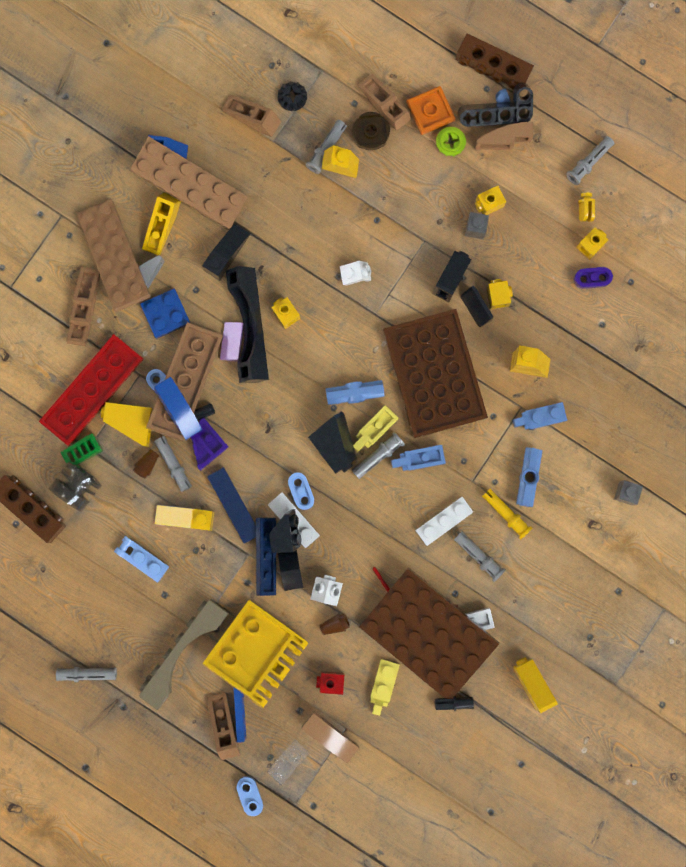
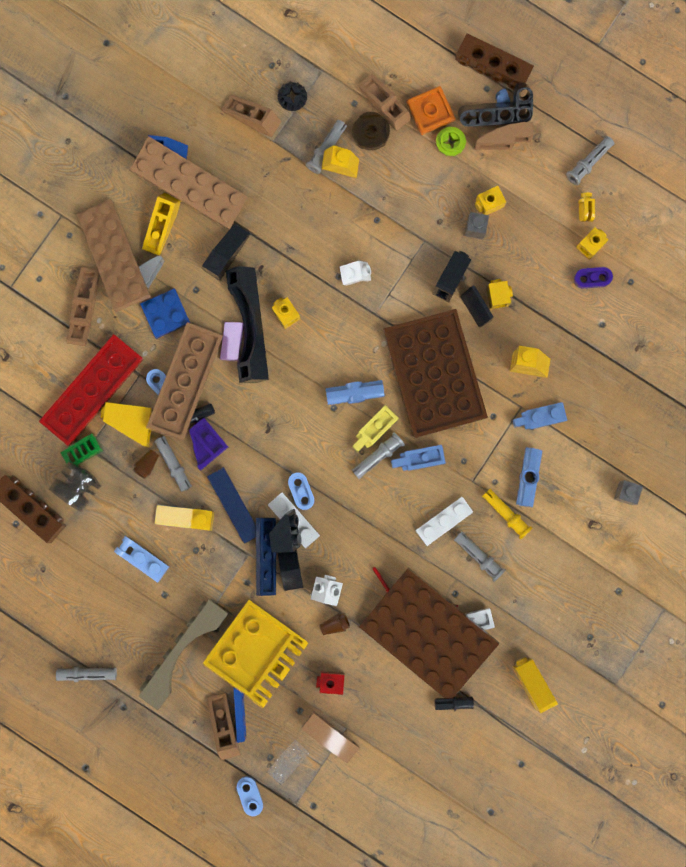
blue slope [154,377,202,440] -> none
black slope [308,411,357,474] -> none
light yellow hinge [370,659,400,716] -> none

